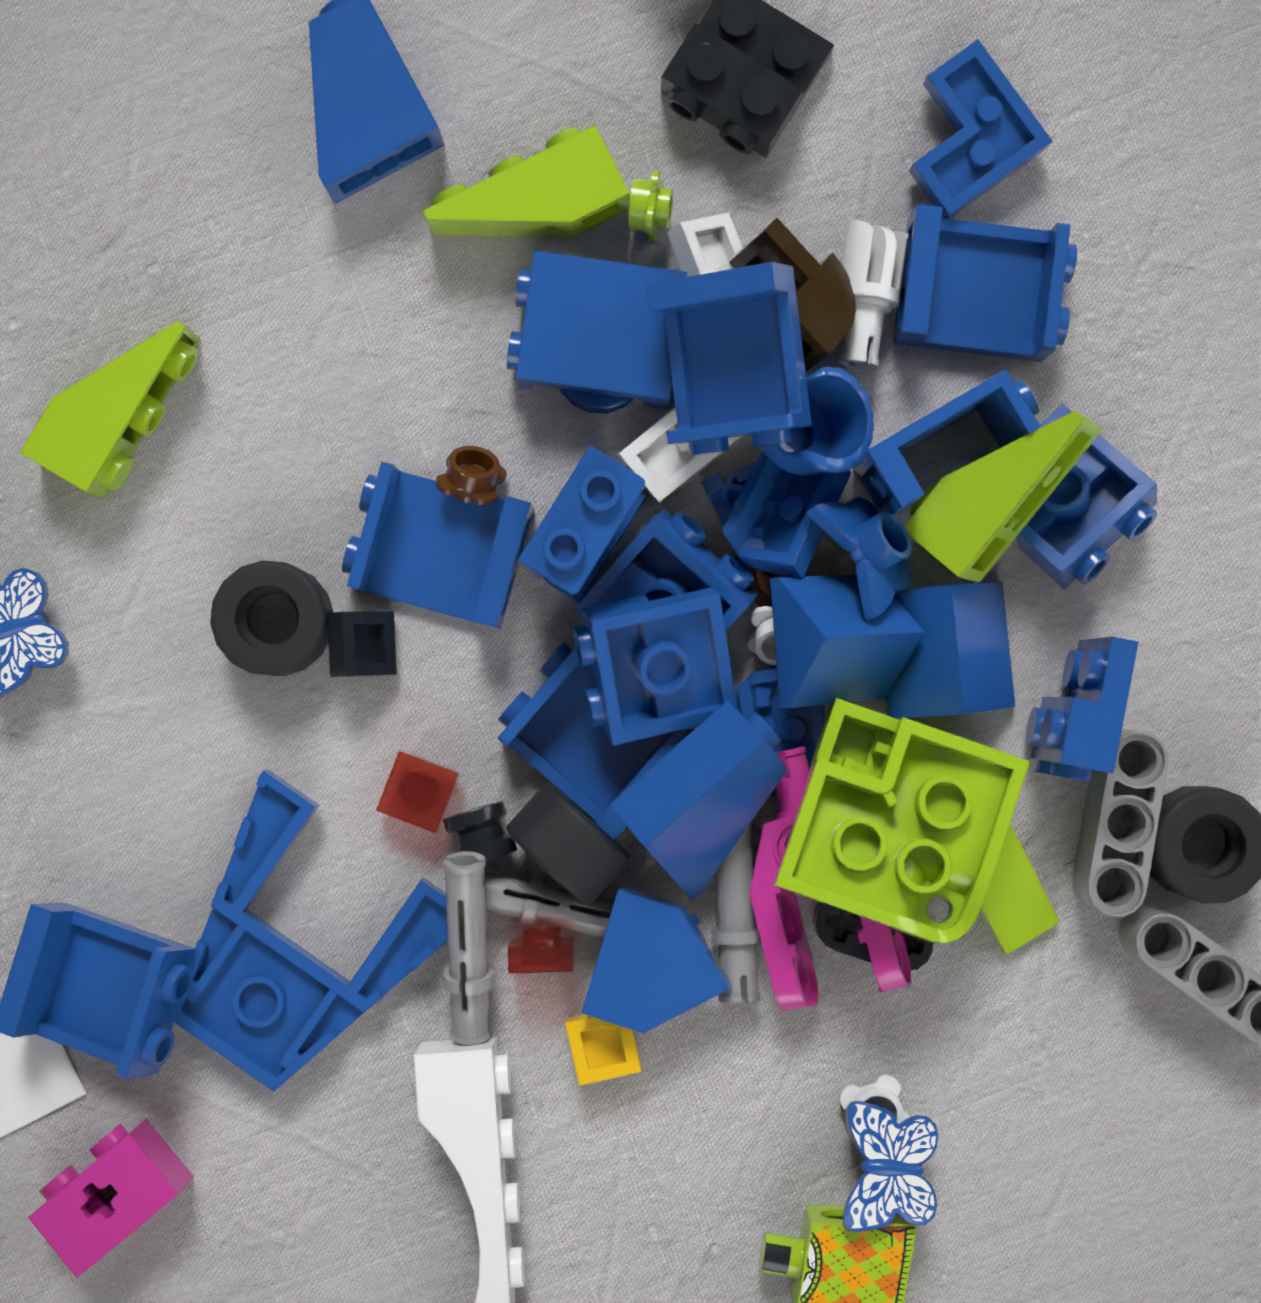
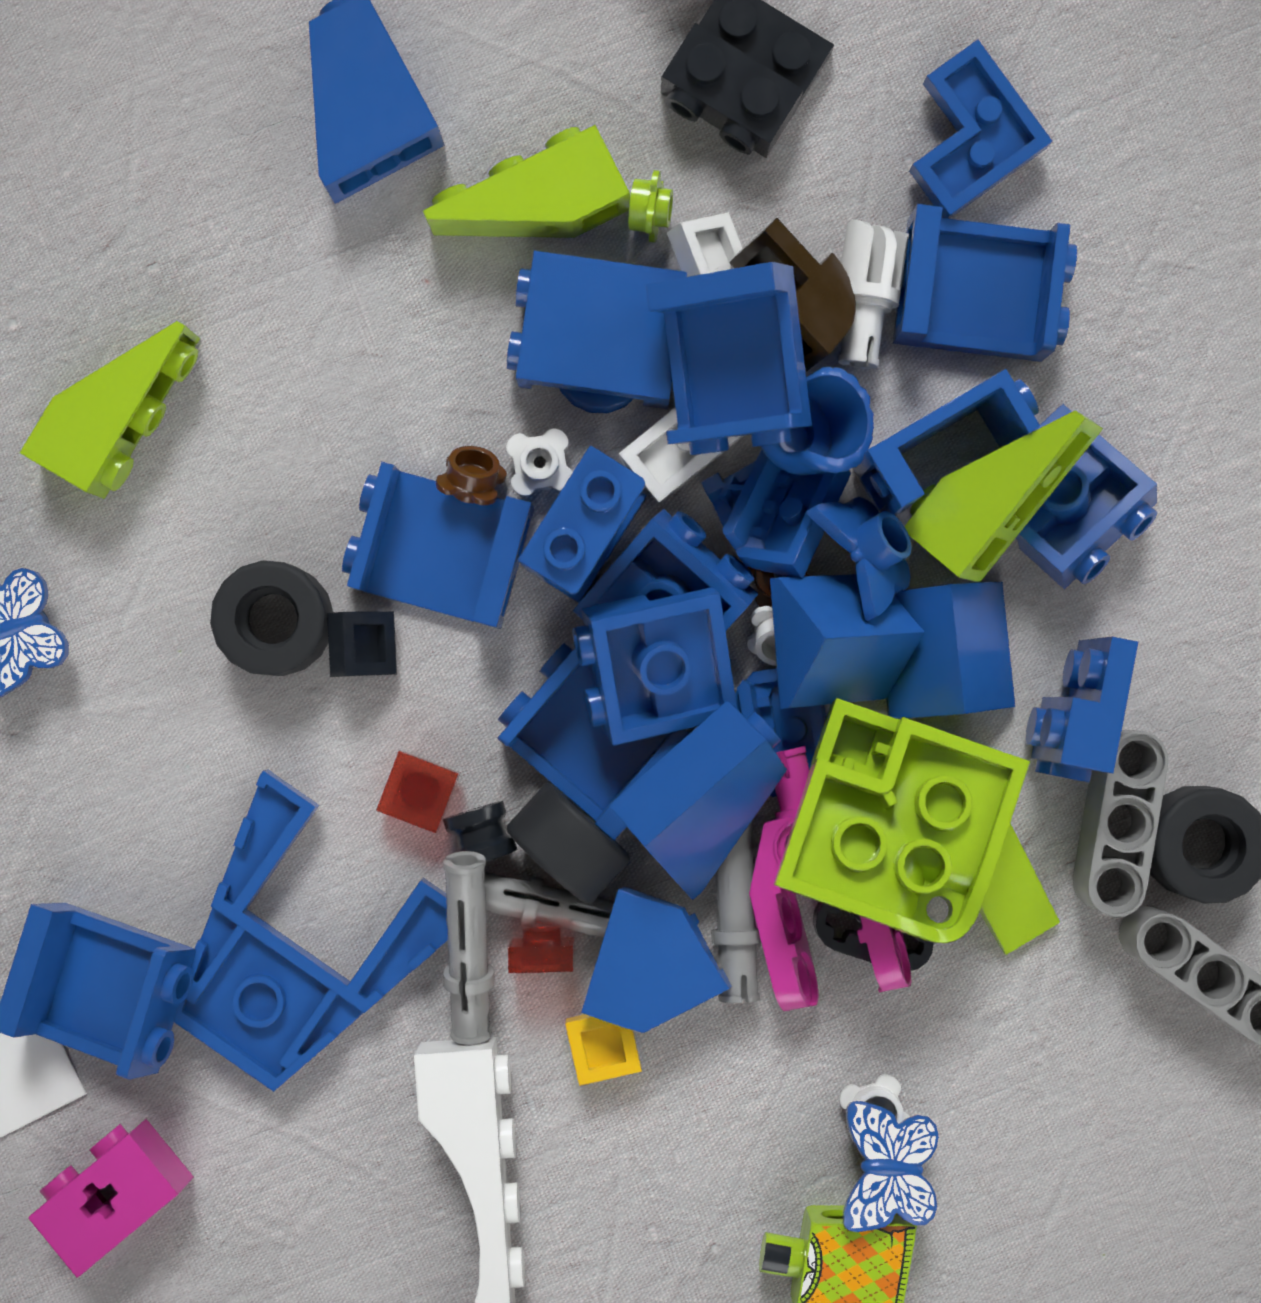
none -> white plate [506,428,573,496]

